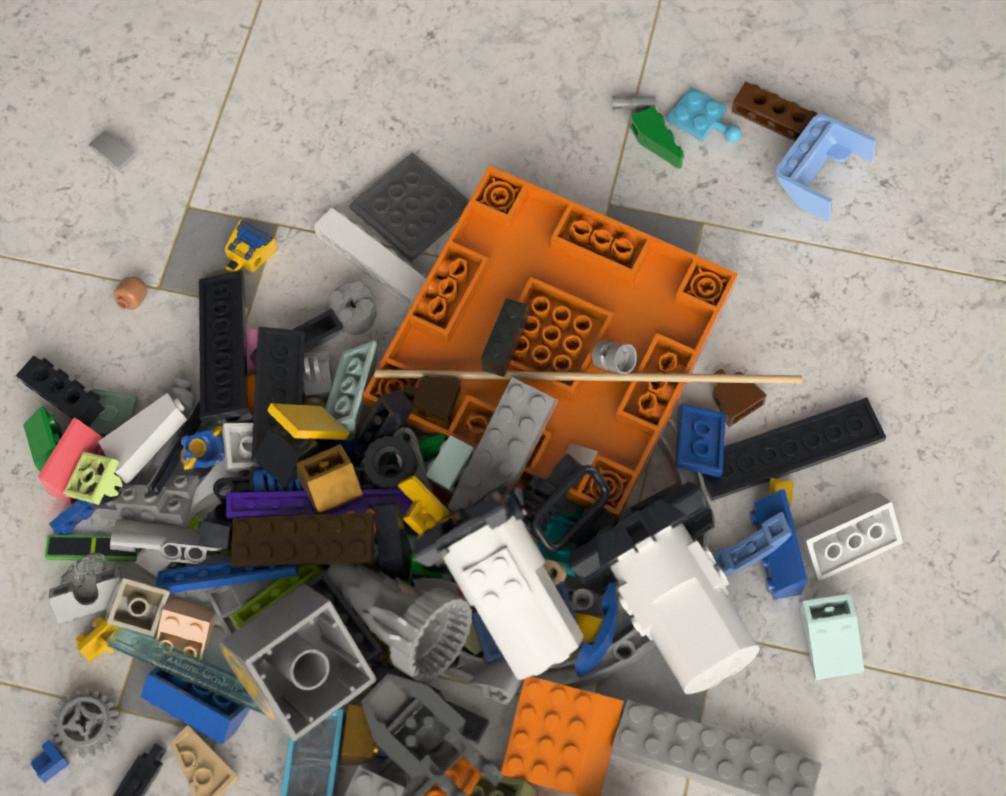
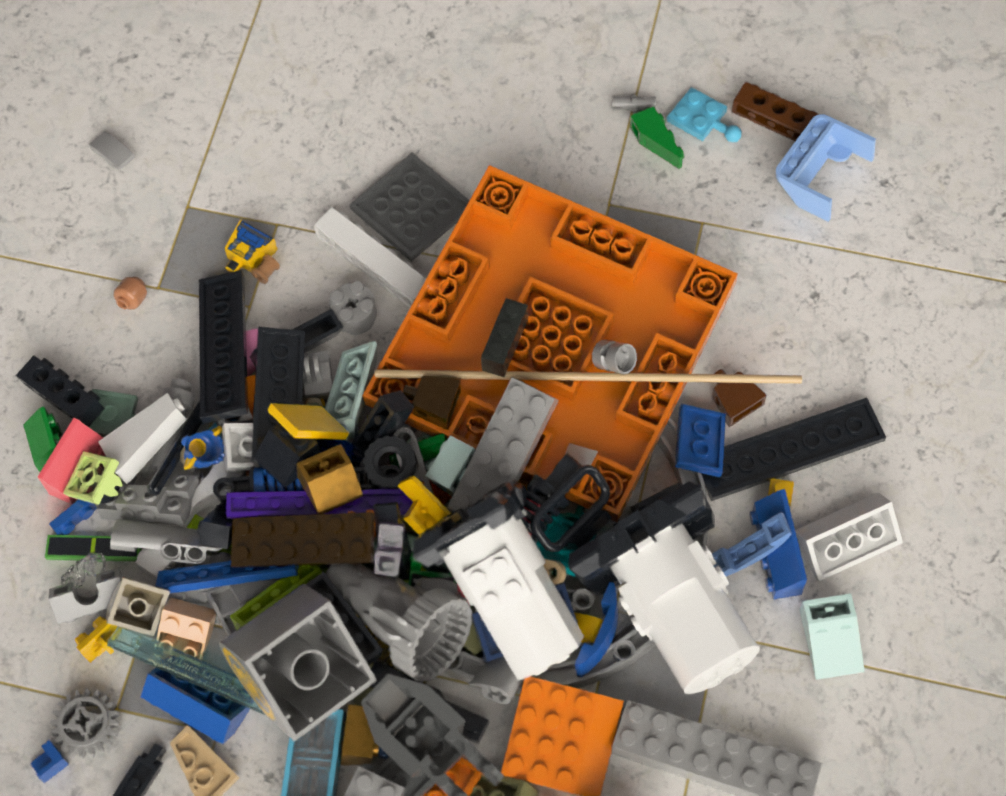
none -> medium nougat bush [251,254,280,284]
none -> slope [374,522,405,577]

